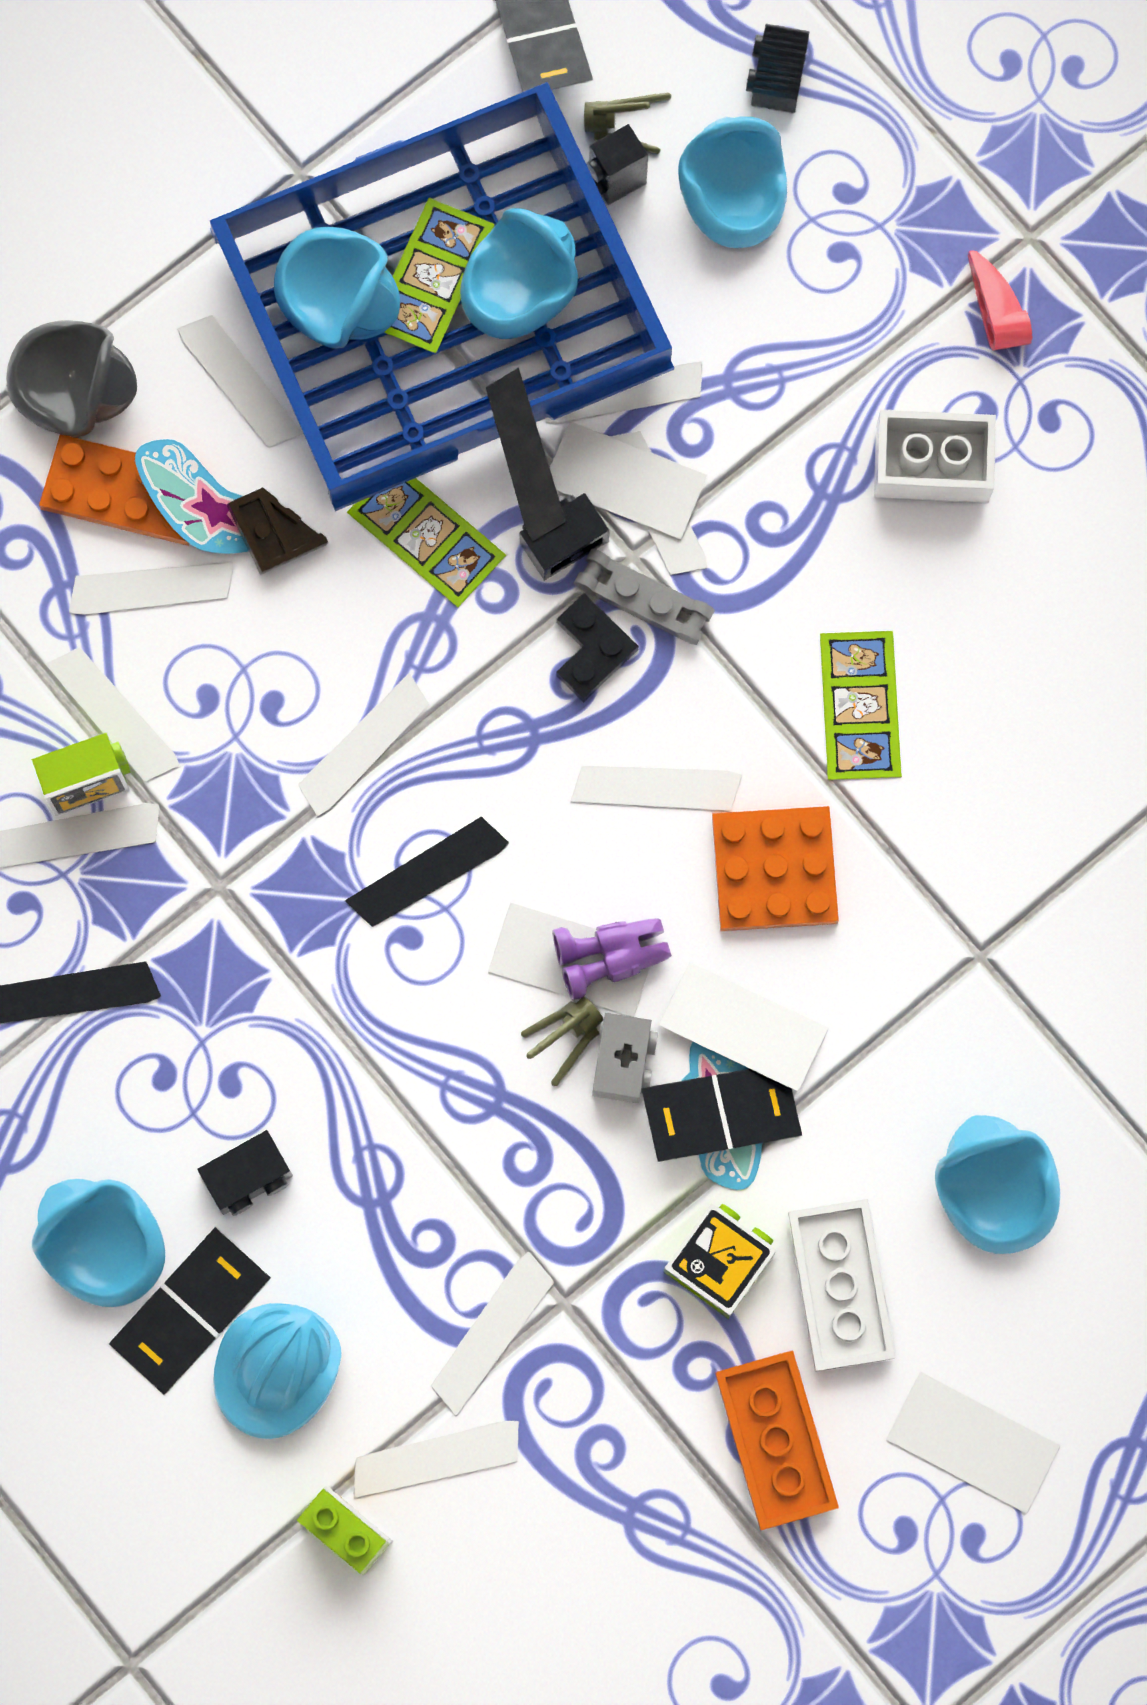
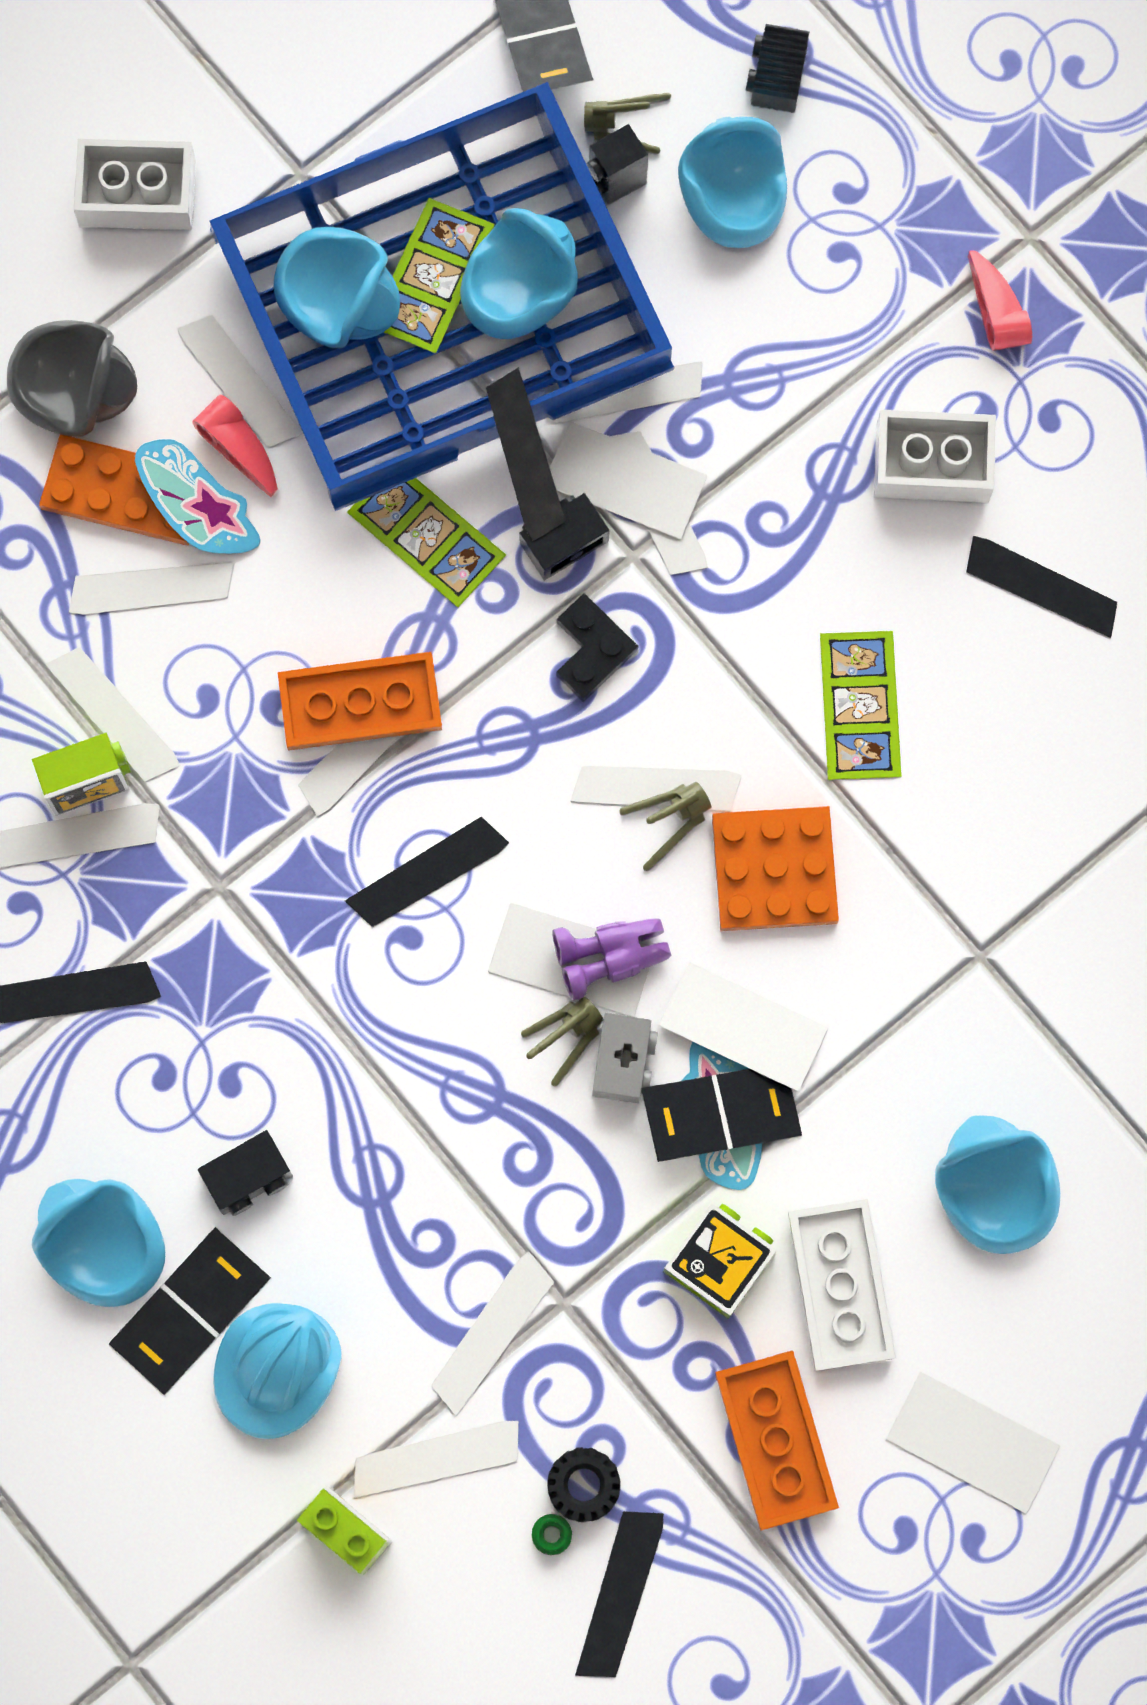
dark brown wing [227,487,328,575] -> none
light grey plate [573,549,715,645] -> none
none -> white brick [73,138,196,230]
none -> coral piece [192,394,278,497]
none -> orange plate [277,651,442,751]
none -> green plate [531,1514,572,1555]
none -> black tyre [547,1447,621,1523]
none -> black sticker [575,1511,664,1678]
none -> olive plant [619,782,712,871]
none -> black sticker [966,536,1118,638]

